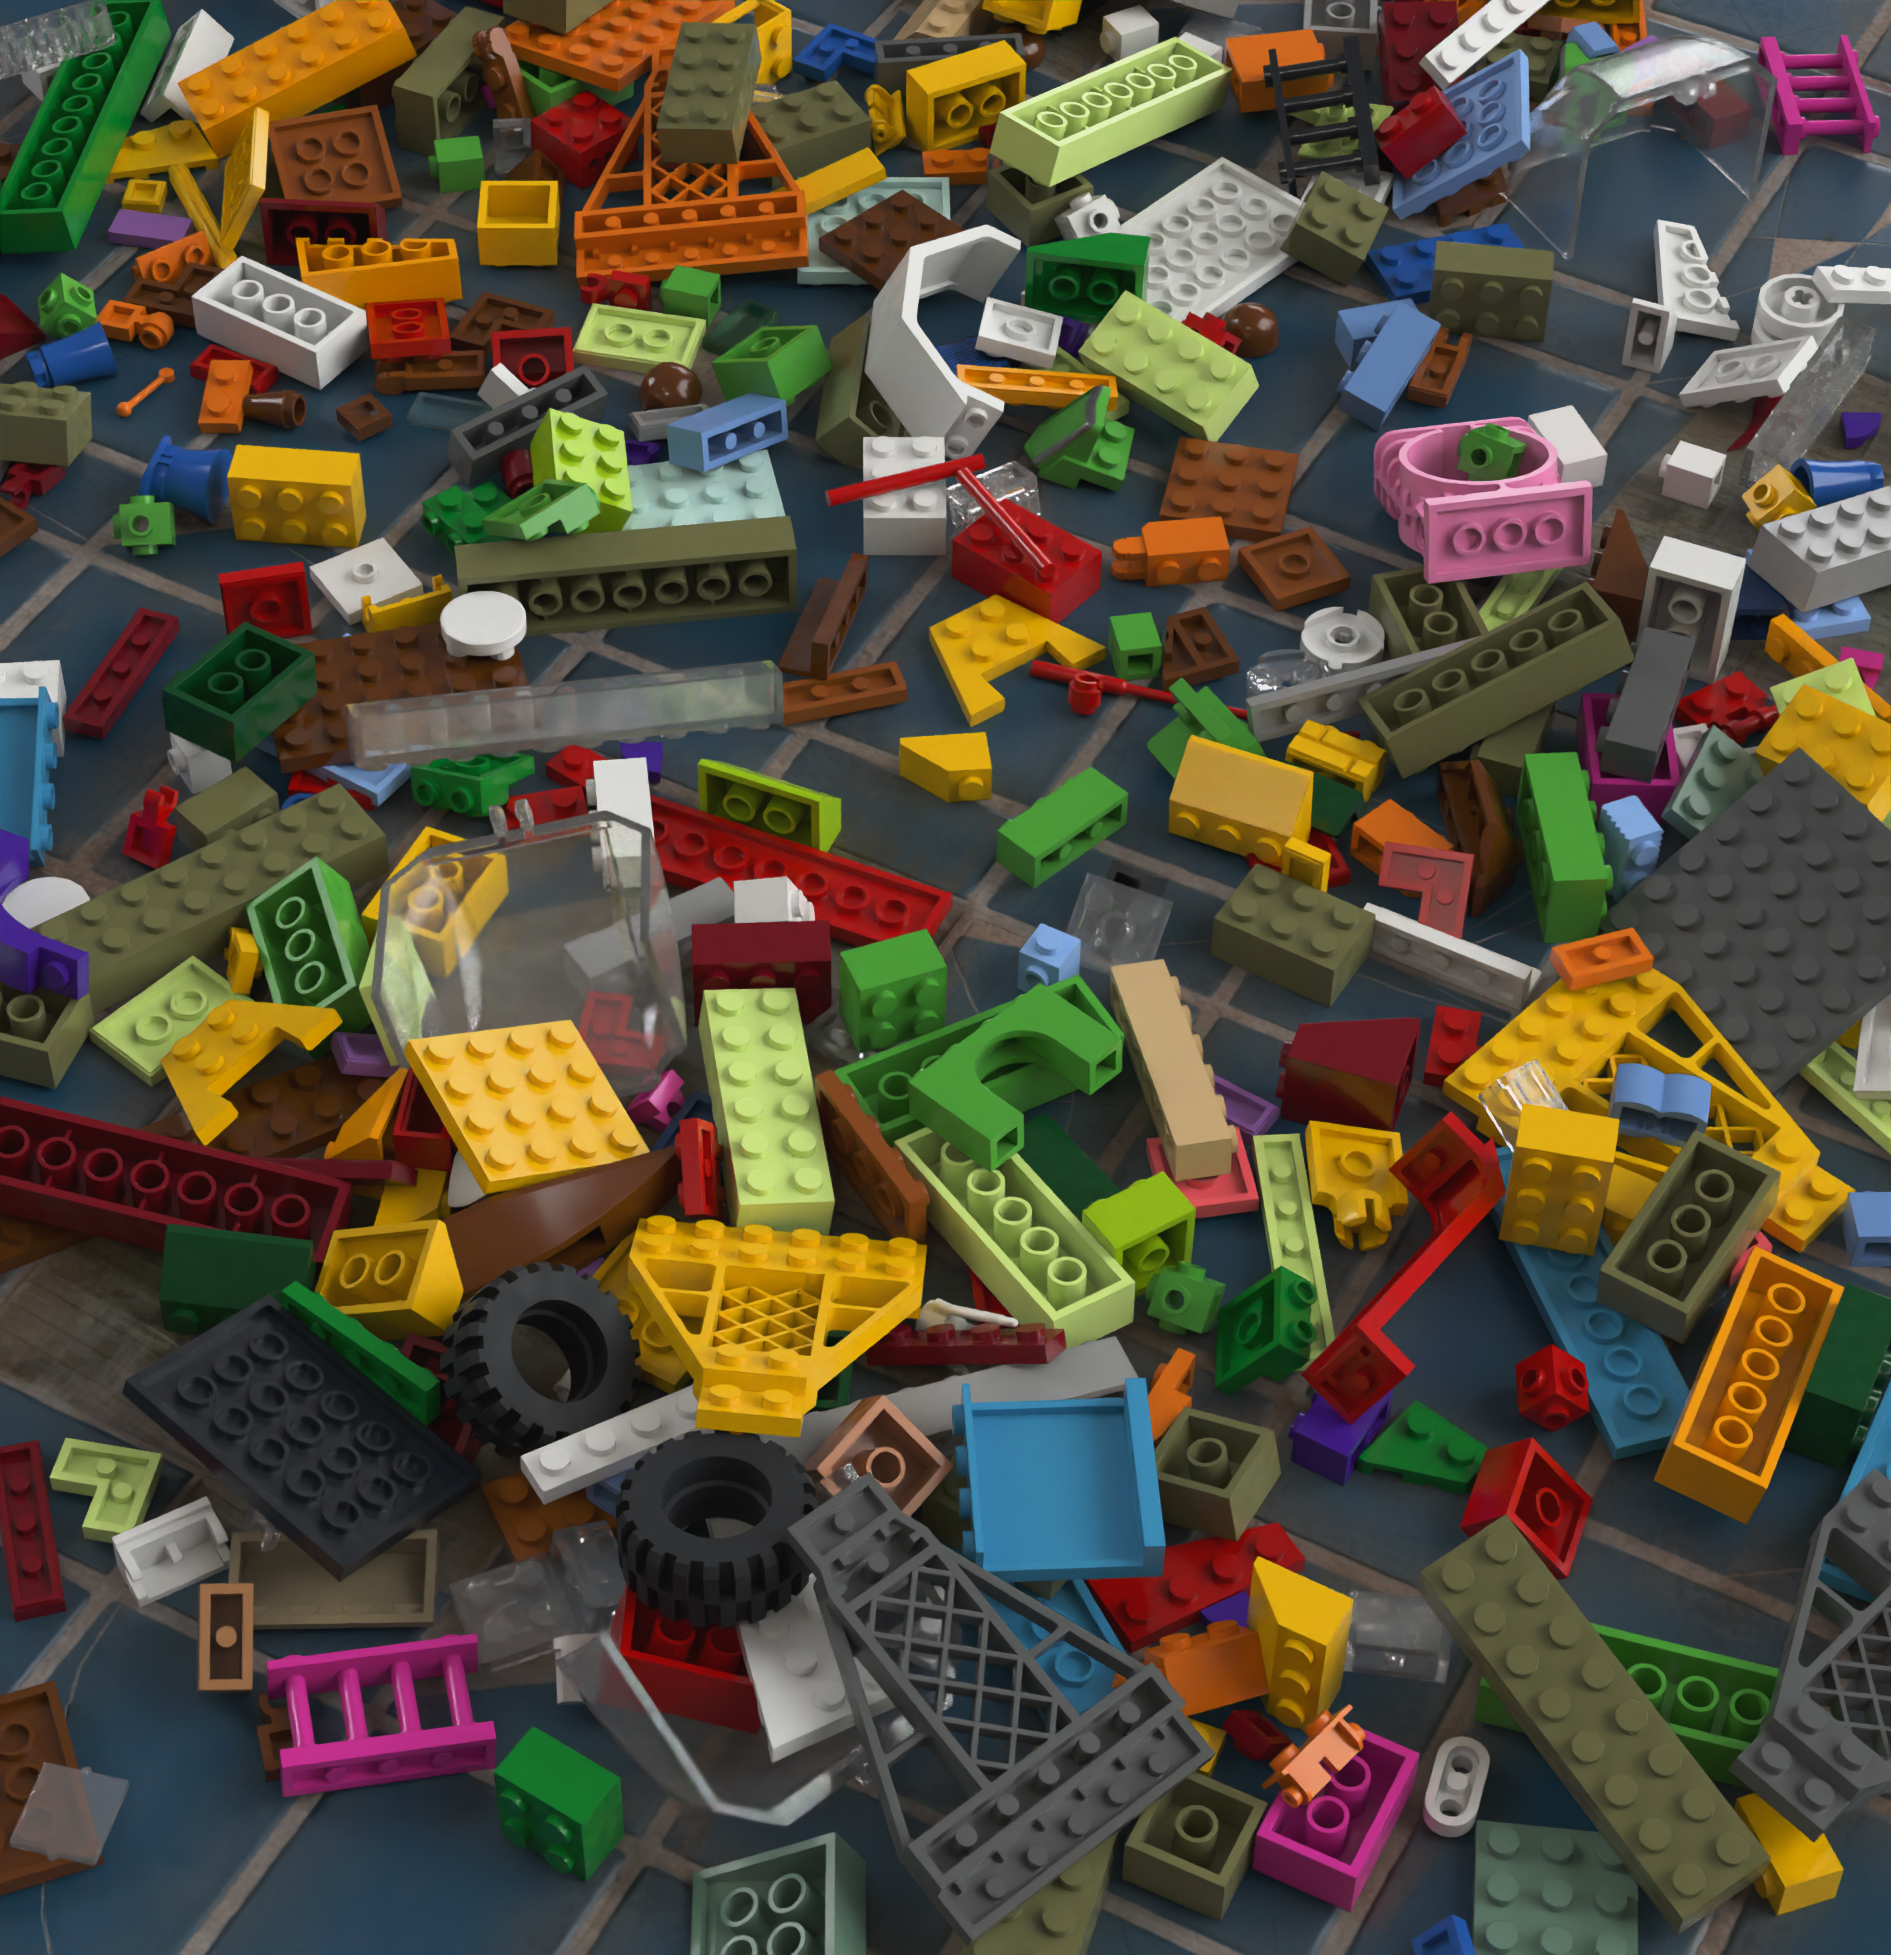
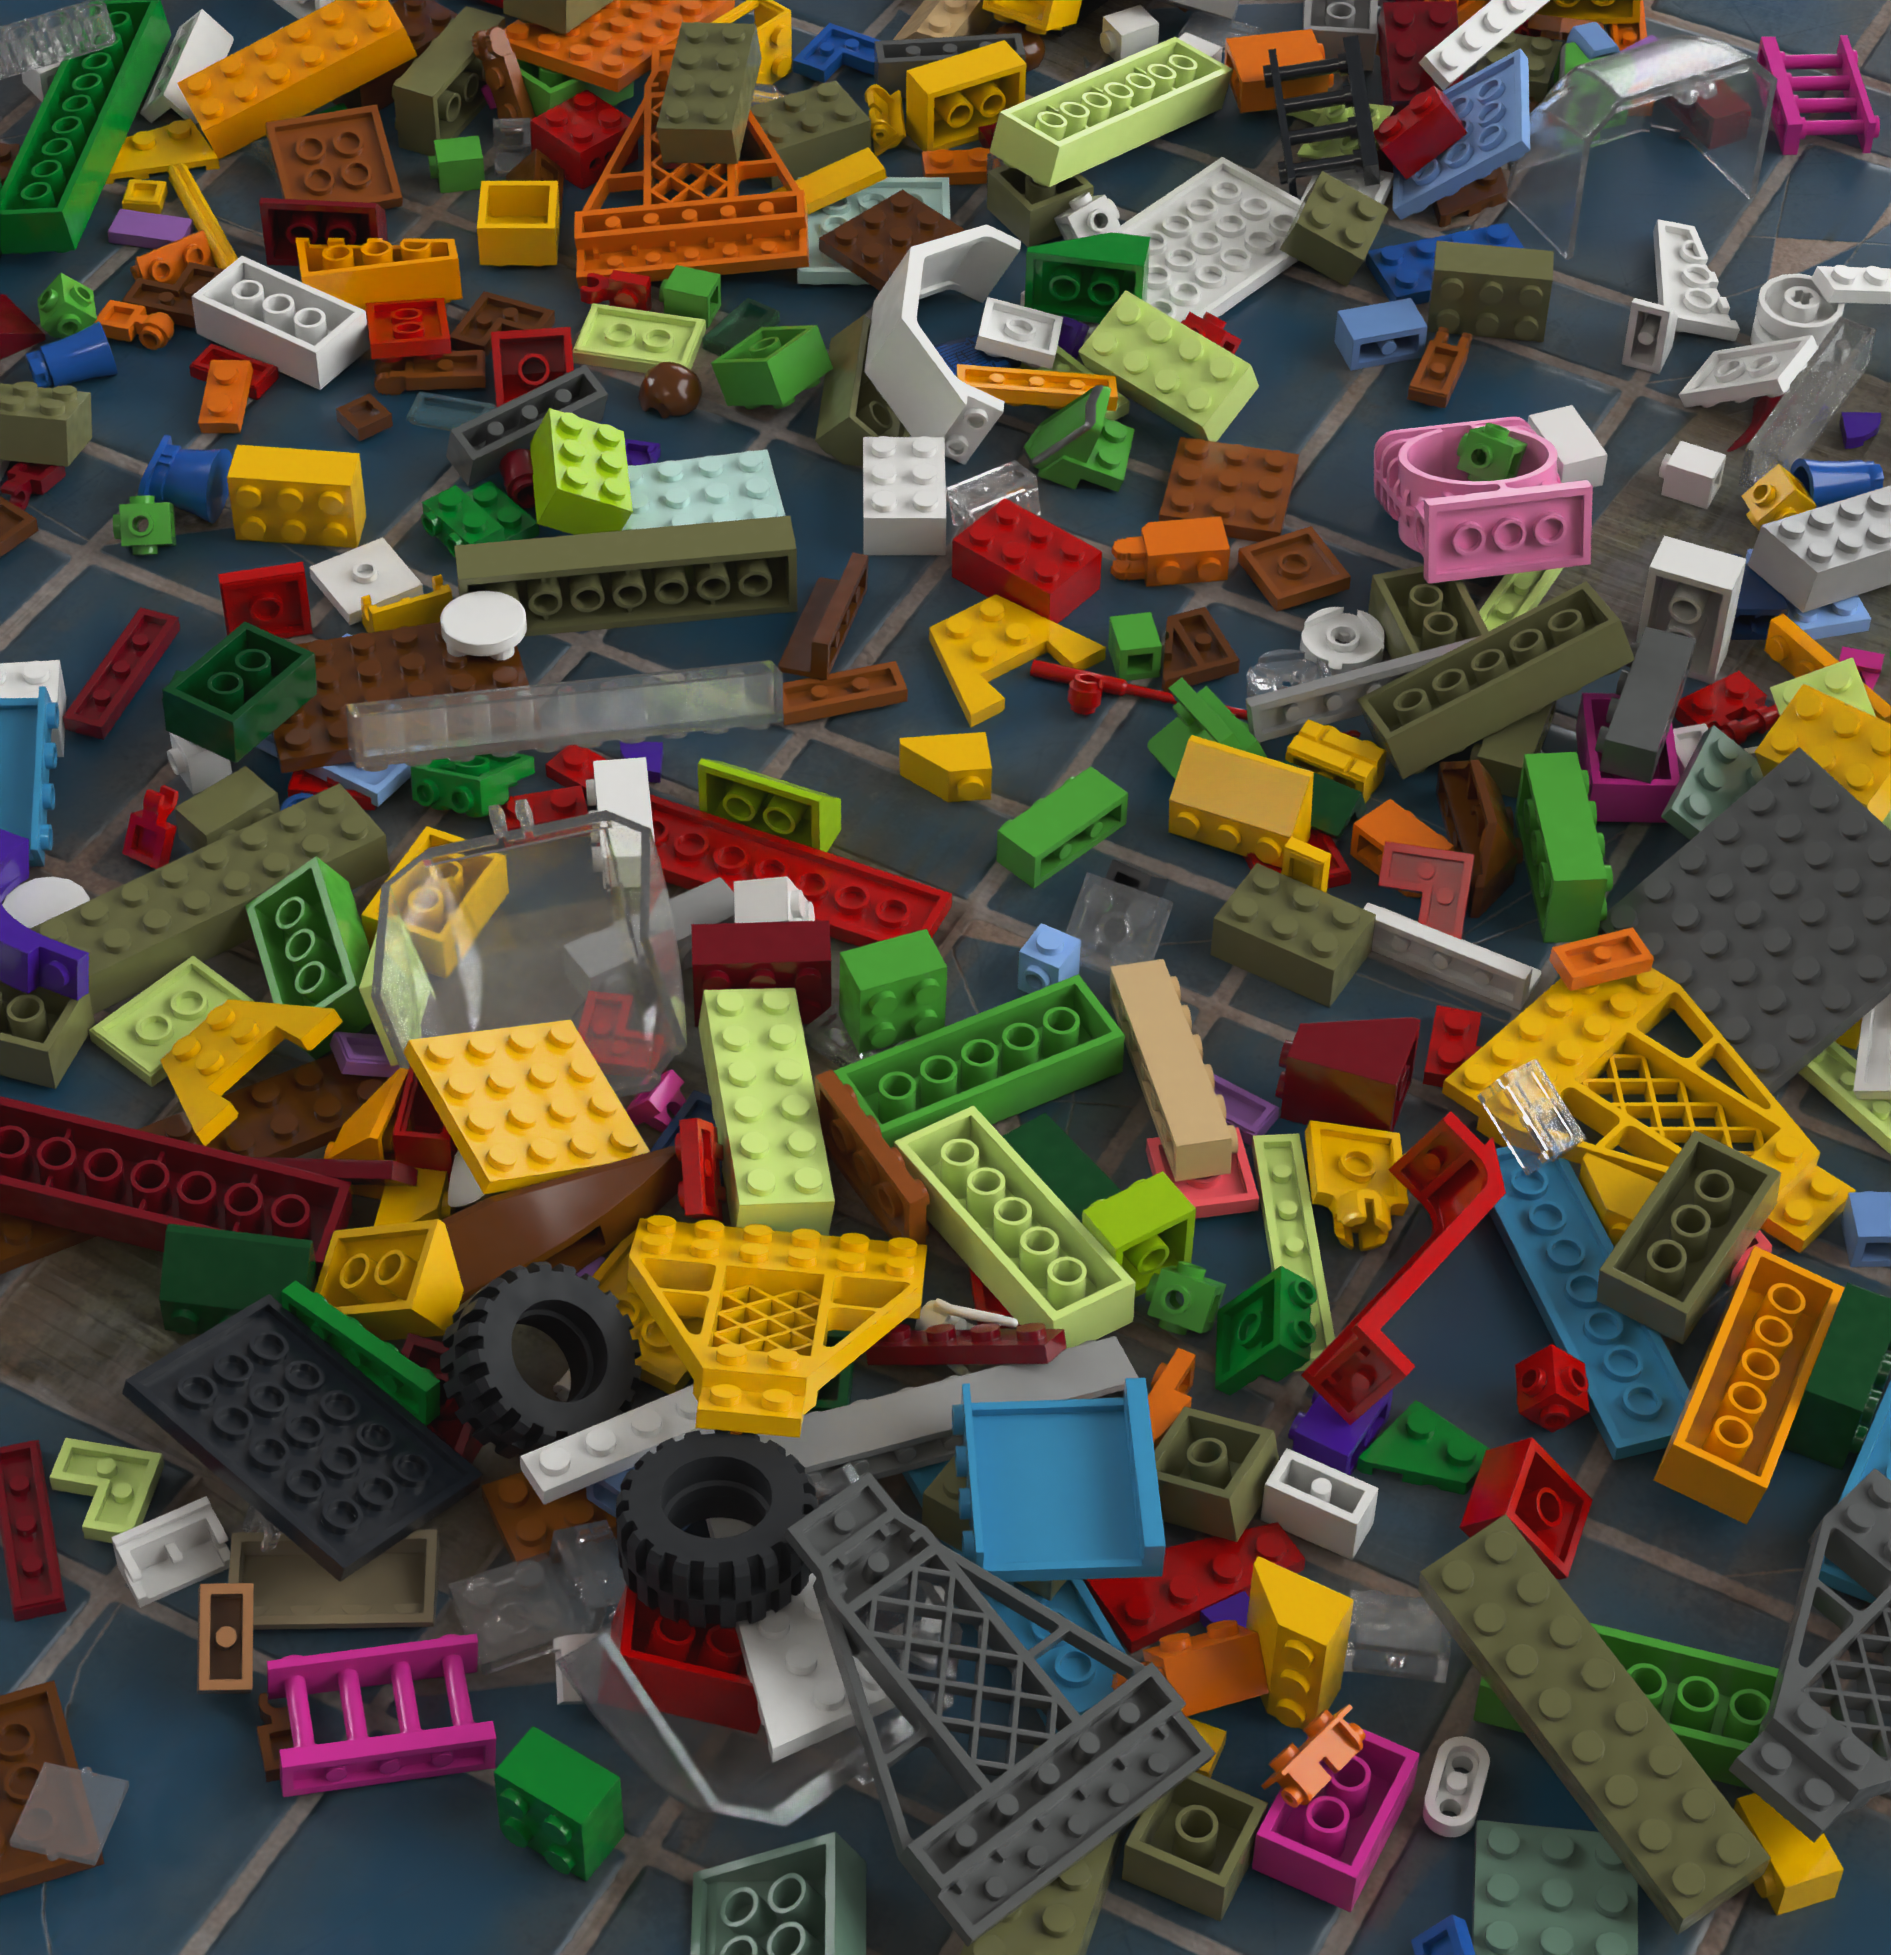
orange hinge [116,367,175,417] -> none
yellow tile [220,107,269,250] -> none
yellow plate [224,926,263,995] -> none
reddish brown cone [243,389,307,430] -> none
white tile [477,363,537,409] -> none
bright green plate [481,479,600,542] -> none
light grey tile [629,403,709,442] -> none
medium blue brick [666,392,789,472] -> none
nougat brick [803,1394,955,1517] -> none
red bar [825,453,986,507] -> none
bright green arch [908,983,1122,1172] -> none
red bar [955,467,1055,578] -> none
reddish brown hair [1221,302,1279,357] -> none
dark red plate [1222,1710,1294,1762] -> none
medium blue brick [1336,301,1441,431] -> none
yellow brick [1498,1103,1620,1256] -> none
reddish brown slope [1586,509,1649,646] -> none
light blue brick [1597,795,1664,902] -> none
medium blue brick [1608,1063,1711,1147] -> none
none -> white brick [1260,1448,1379,1560]

